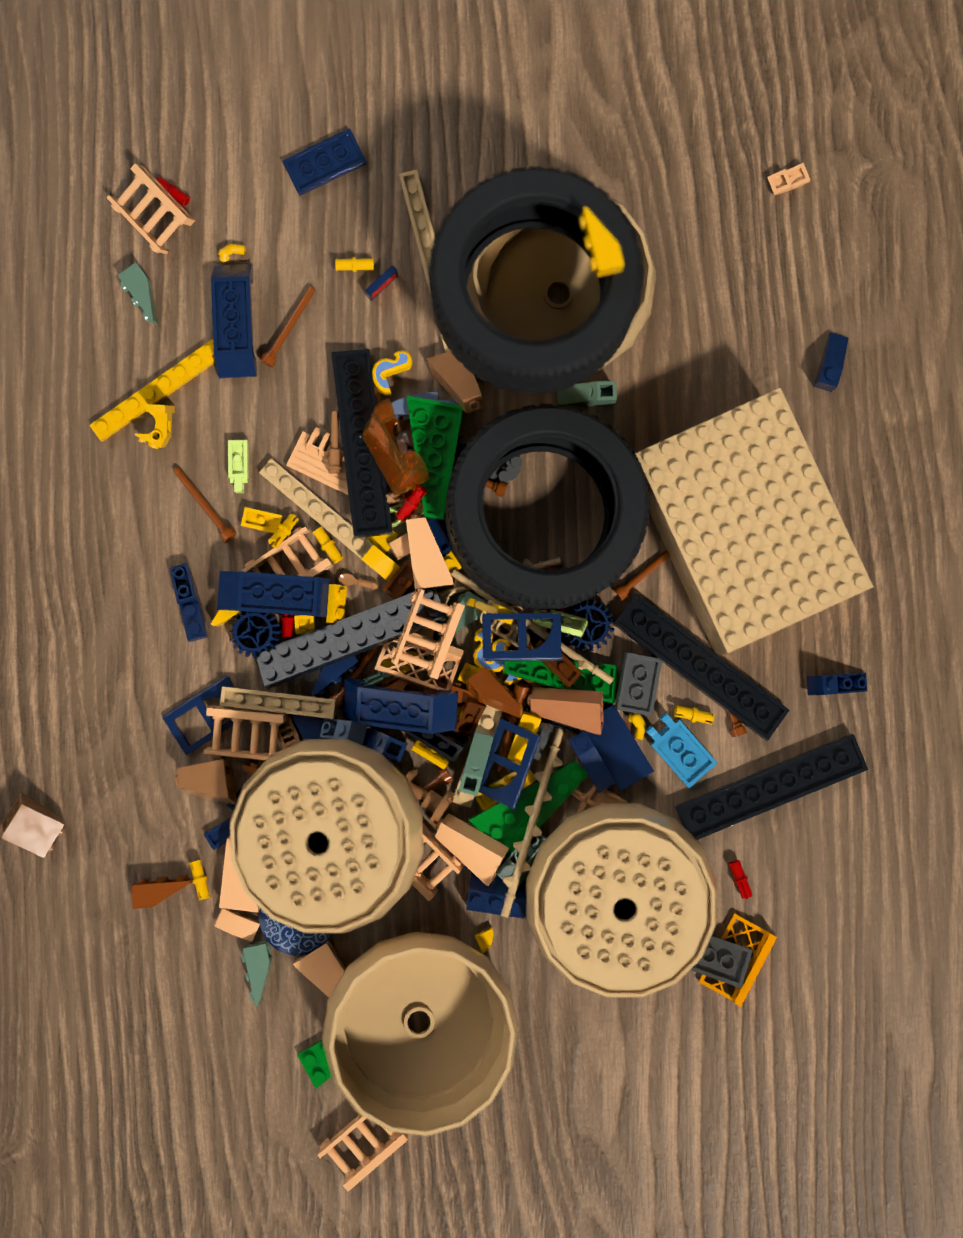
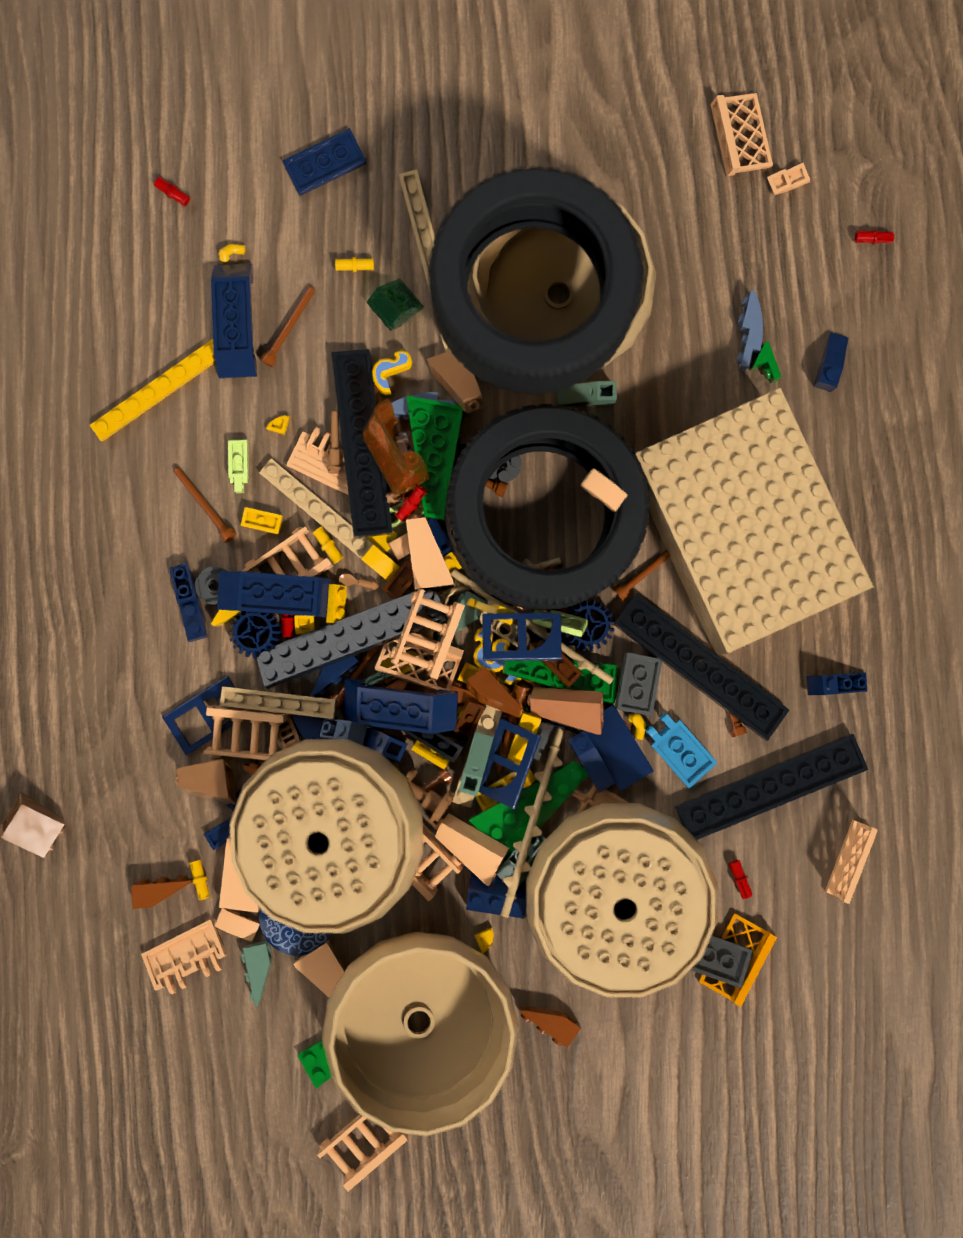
light nougat fence [107,163,195,254] -> none
sand green slope [117,262,158,326] -> none
yellow tile [135,404,175,449] -> none
yellow pin [268,514,299,548] -> none
dark blue tile [365,265,399,301] -> none
yellow slope [579,207,624,277] -> none
yellow pin [674,705,714,725] -> none
none -> light nougat hinge [141,919,227,994]
none -> dark grey plate [195,566,227,605]
none -> yellow tile [266,415,291,435]
none -> clear green slope [366,278,424,331]
none -> dark orange slope [519,1005,581,1048]
none -> light nougat slope [581,469,627,511]
none -> light nougat fence [710,93,773,177]
none -> sand blue slope [736,290,763,372]
none -> green slope [750,341,782,384]
none -> light nougat fence [825,820,878,904]
none -> red axle [855,229,895,245]

